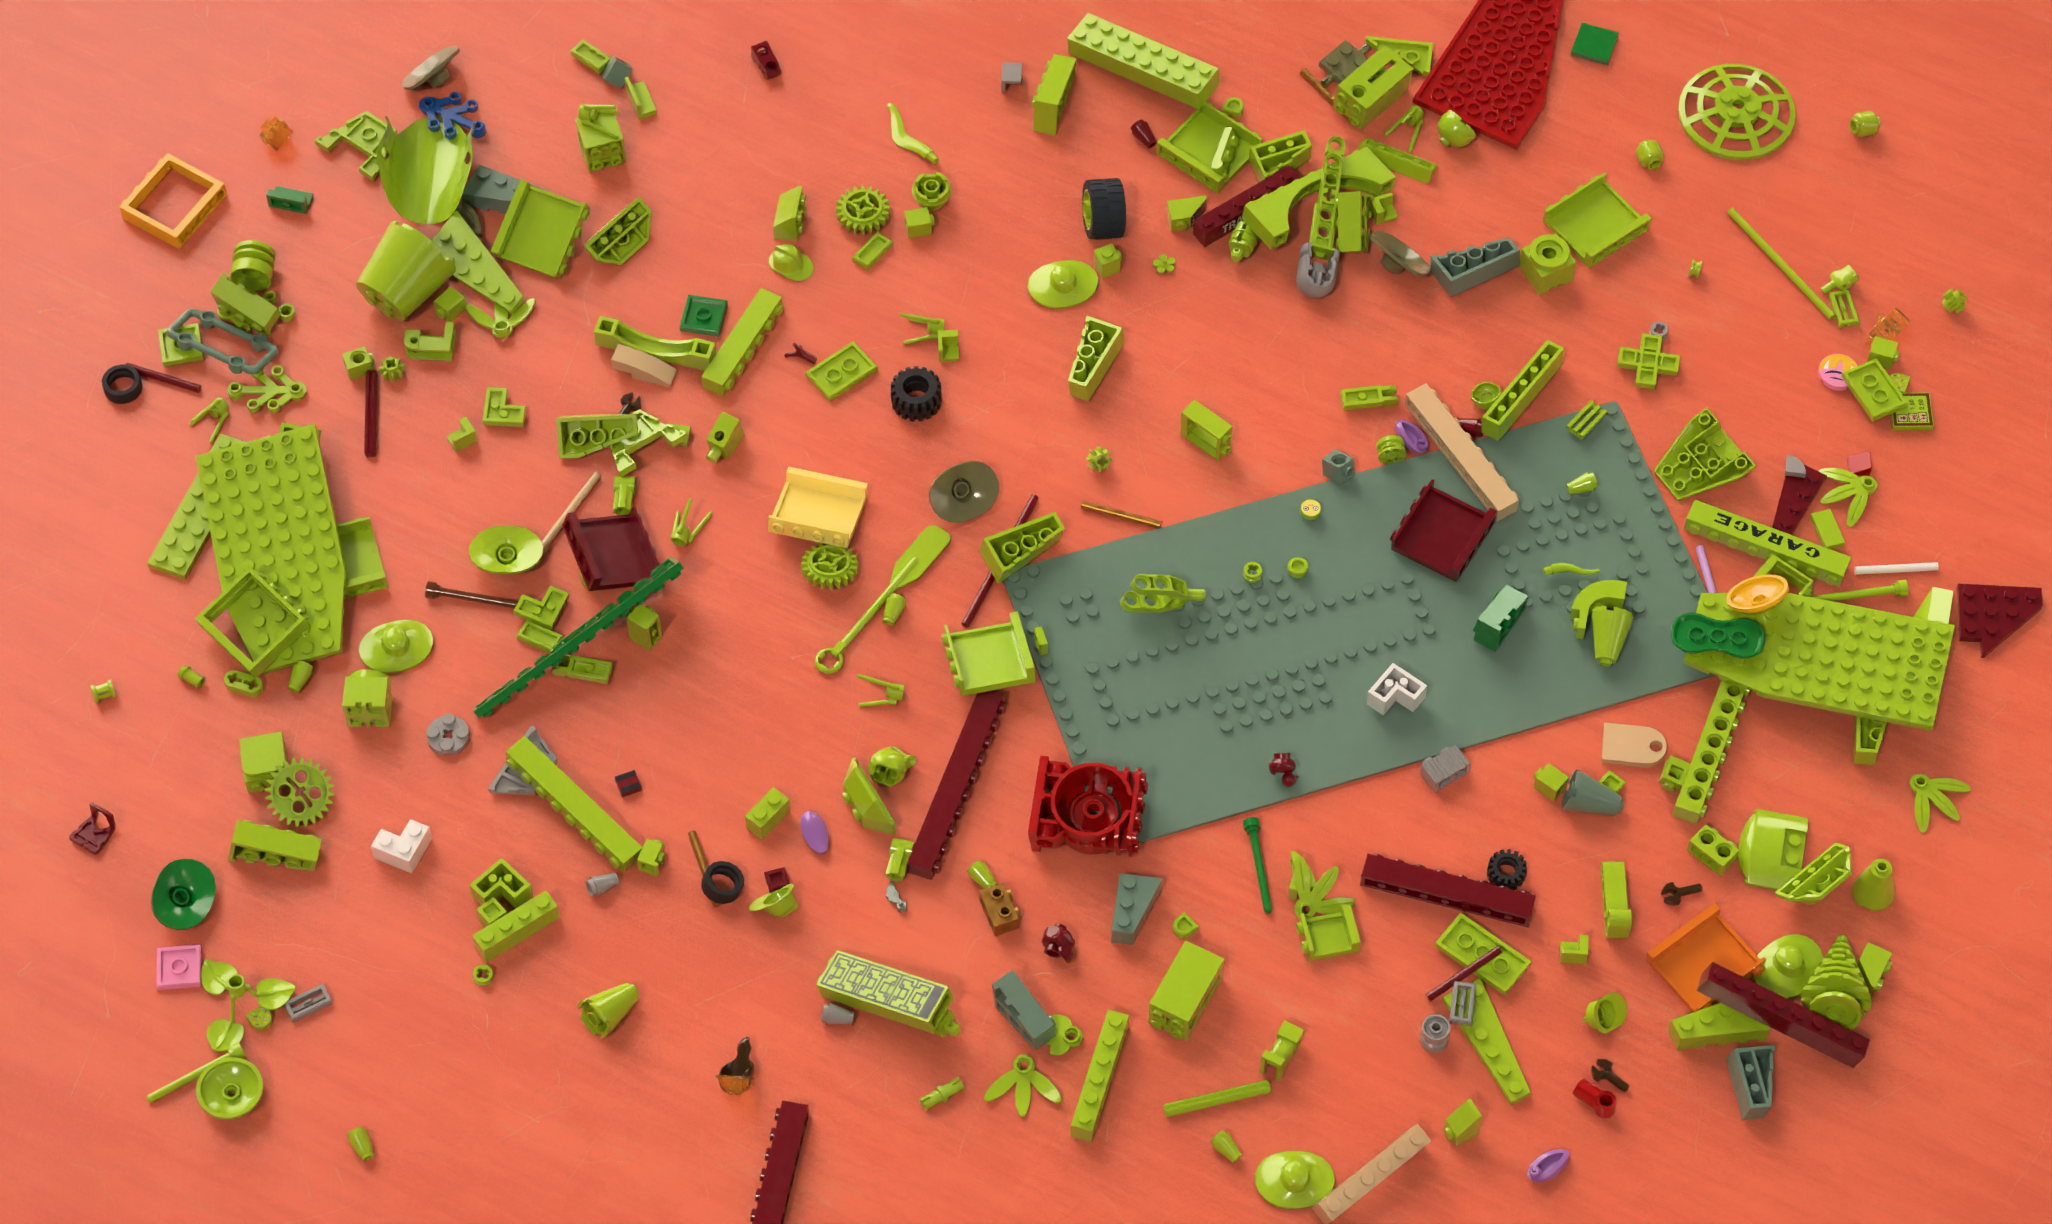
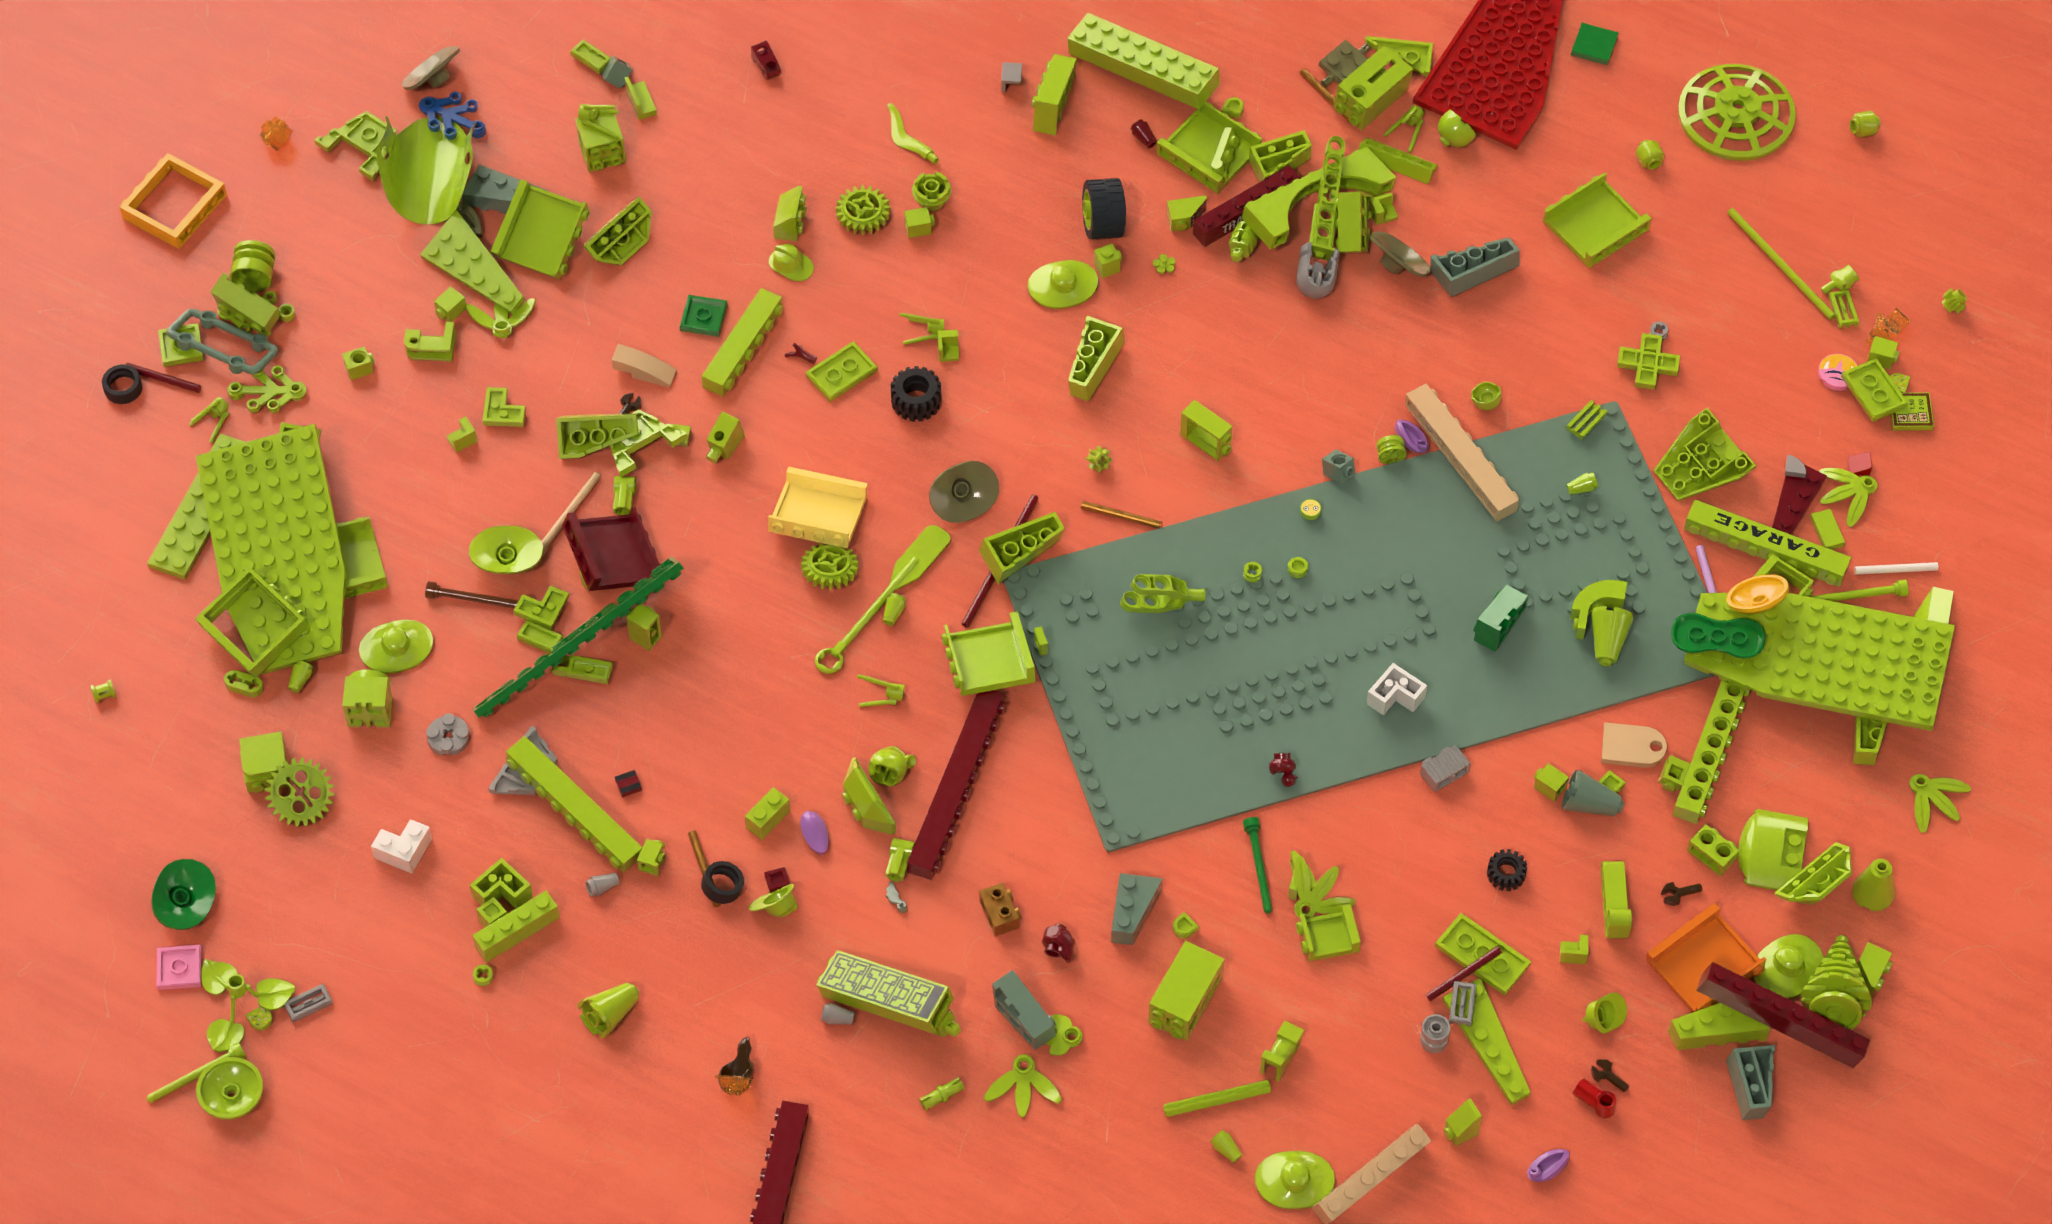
dark red piece [69,802,116,855] -> none
lime pin [177,665,206,689] -> none
lime wedge [228,820,322,871] -> none
green panel [266,186,313,214] -> none
lime cone [347,1126,375,1161] -> none
lime cone [356,221,456,321] -> none
dark red axle [364,370,377,458] -> none
lime gear [379,356,405,382] -> none
lime arch [594,316,716,371] -> none
lime plant [670,498,712,546] -> none
lime tile [852,232,893,271] -> none
lime cone [967,860,997,889] -> none
red brick [1028,755,1148,857] -> none
lime brick [1071,1010,1129,1142] -> none
lime hinge [1340,385,1399,411] -> none
dark red brick [1360,853,1536,928] -> none
dark red panel [1390,479,1497,582] -> none
dark red cone [1457,418,1483,438] -> none
lime brick [1481,340,1564,441] -> none
lime piece [1519,234,1576,296] -> none
lime animal [1542,563,1600,576] -> none
lime bush [1688,259,1703,279] -> none
dark red wing [1957,583,2043,658] -> none

